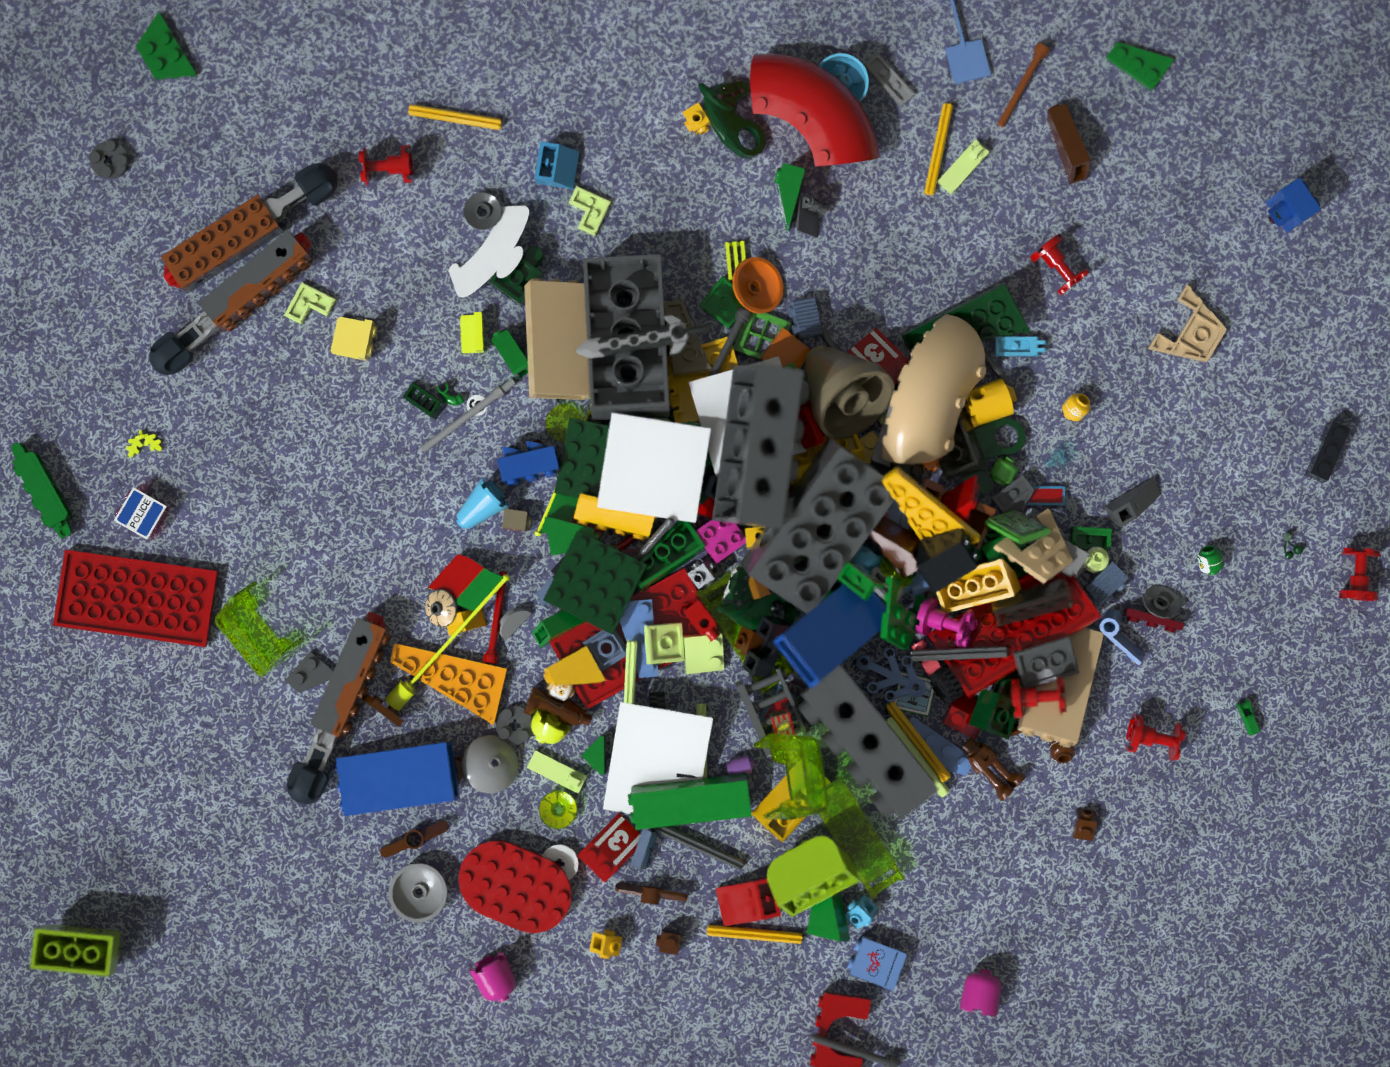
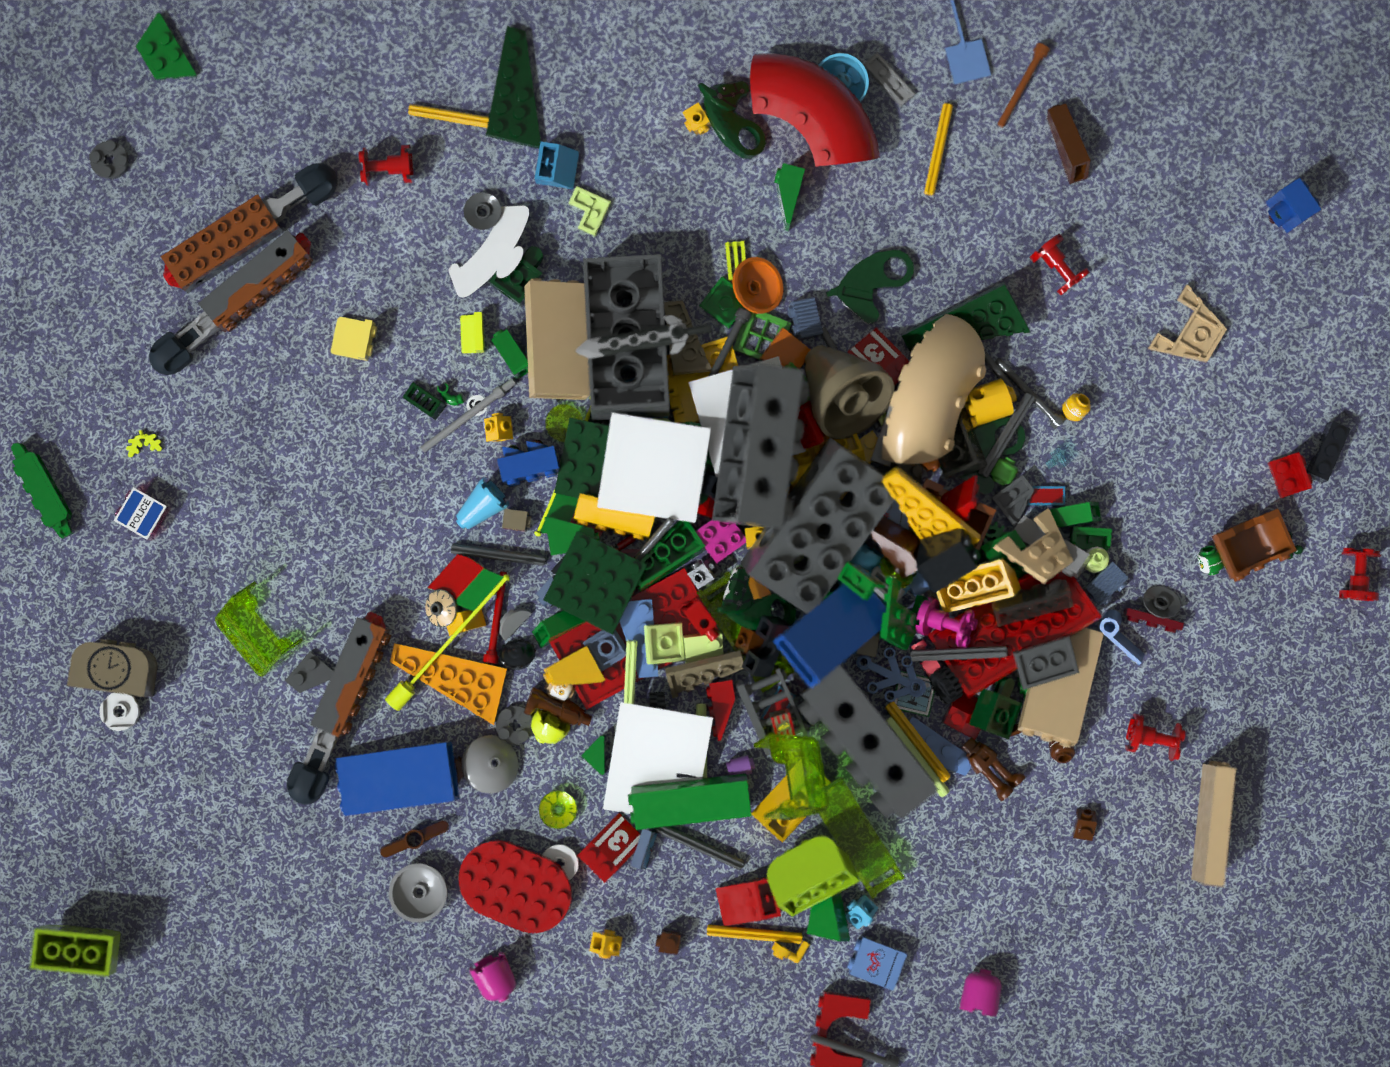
red plate [53,550,219,647] -> none
yellowish green tile [284,282,336,325] -> none
reddish brown plate [362,694,404,727] -> none
yellowish green hinge [527,750,587,793] -> none
reddish brown piece [615,883,688,905] -> none
dark grey hinge [796,192,829,238] -> none
yellowish green hinge [937,139,989,194] -> none
piece [985,510,1051,544] -> none
medium azure hinge [994,337,1047,357] -> none
red piece [1011,676,1067,718] -> none
dark grey slope [1104,478,1161,527] -> none
green wing [1105,42,1174,91] -> none
green bar [1236,699,1261,736] -> none
none -> dark tan brick [67,639,158,697]
none -> white plate [99,693,140,731]
none -> dark grey axle [451,543,546,566]
none -> yellow brick [484,413,513,442]
none -> dark green wing [485,26,541,149]
none -> black piece [499,639,536,670]
none -> dark tan wing [665,651,743,699]
none -> red slope [706,680,735,741]
none -> yellow plate [771,941,810,963]
none -> dark green animal [826,250,914,324]
none -> dark tan brick [855,634,880,657]
none -> dark grey axle [978,393,1035,477]
none -> dark grey piece [995,358,1066,429]
none -> green slope [1049,502,1102,528]
none -> tan brick [1191,761,1236,887]
none -> dark orange cylinder [1211,508,1297,582]
none -> red bracket [1268,452,1313,499]

